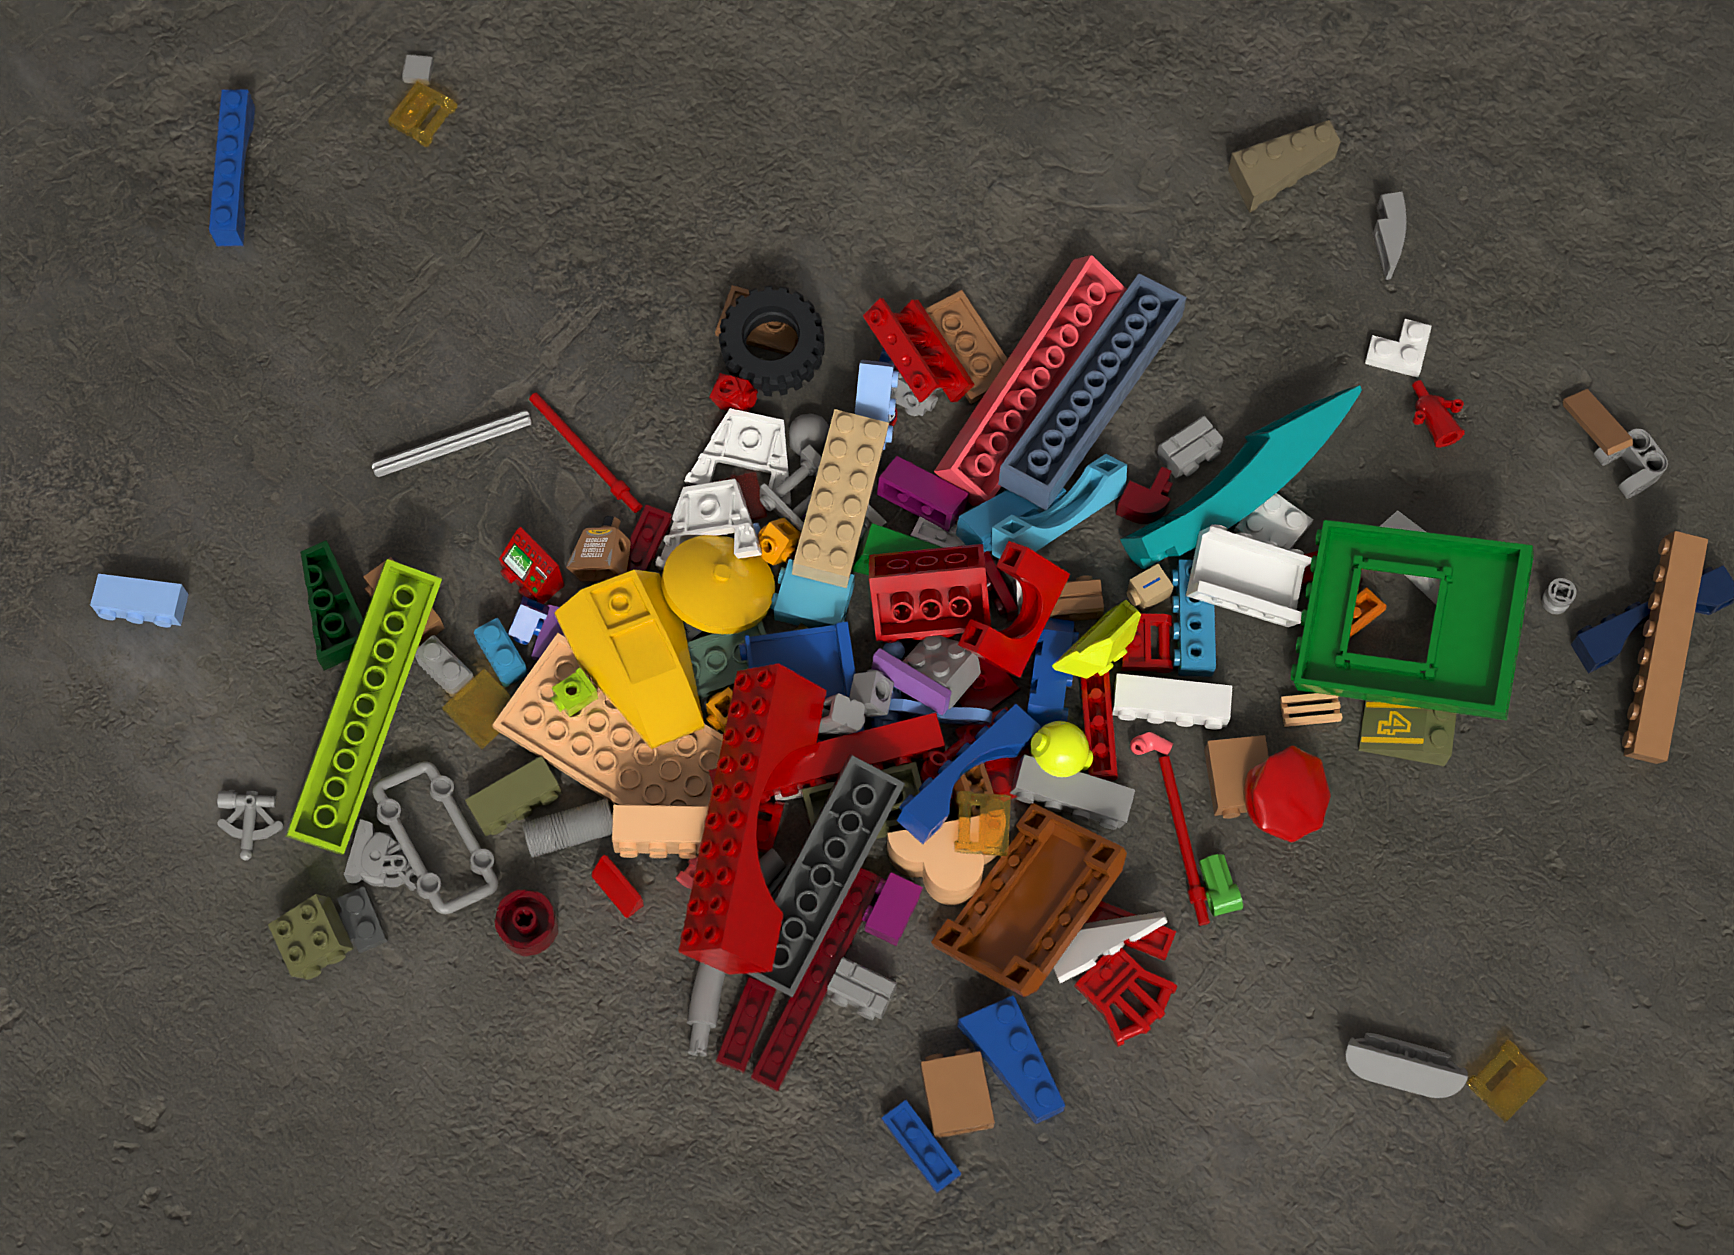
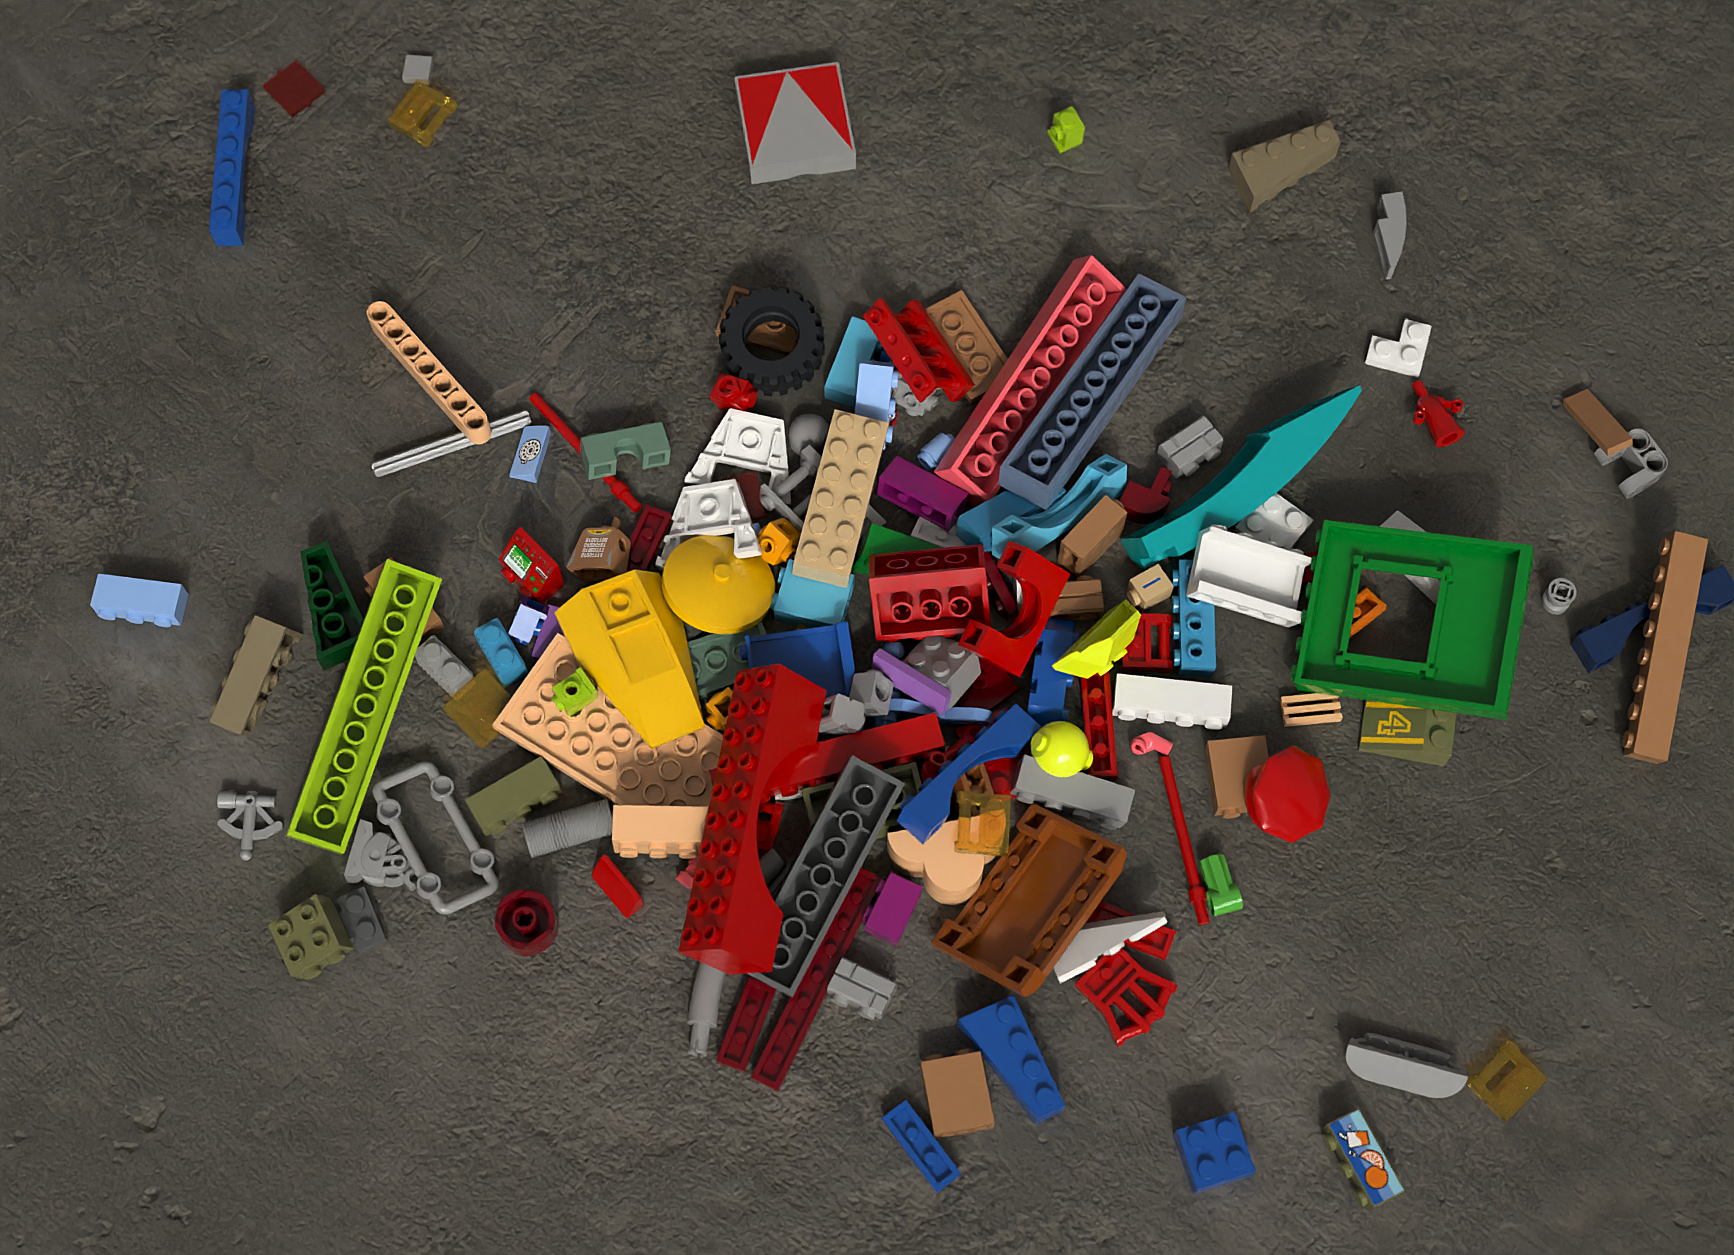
none -> dark tan wedge [209,615,303,737]
none -> clear red piece [263,61,326,118]
none -> light nougat beam [367,301,492,444]
none -> light blue slope [509,425,551,483]
none -> sand green arch [580,422,671,480]
none -> light grey tile [734,62,856,184]
none -> medium azure brick [824,317,883,408]
none -> light blue brick [917,433,955,473]
none -> lime brick [1047,106,1085,154]
none -> medium nougat brick [1057,495,1127,578]
none -> blue brick [1173,1112,1256,1194]
none -> brick [1322,1108,1406,1212]

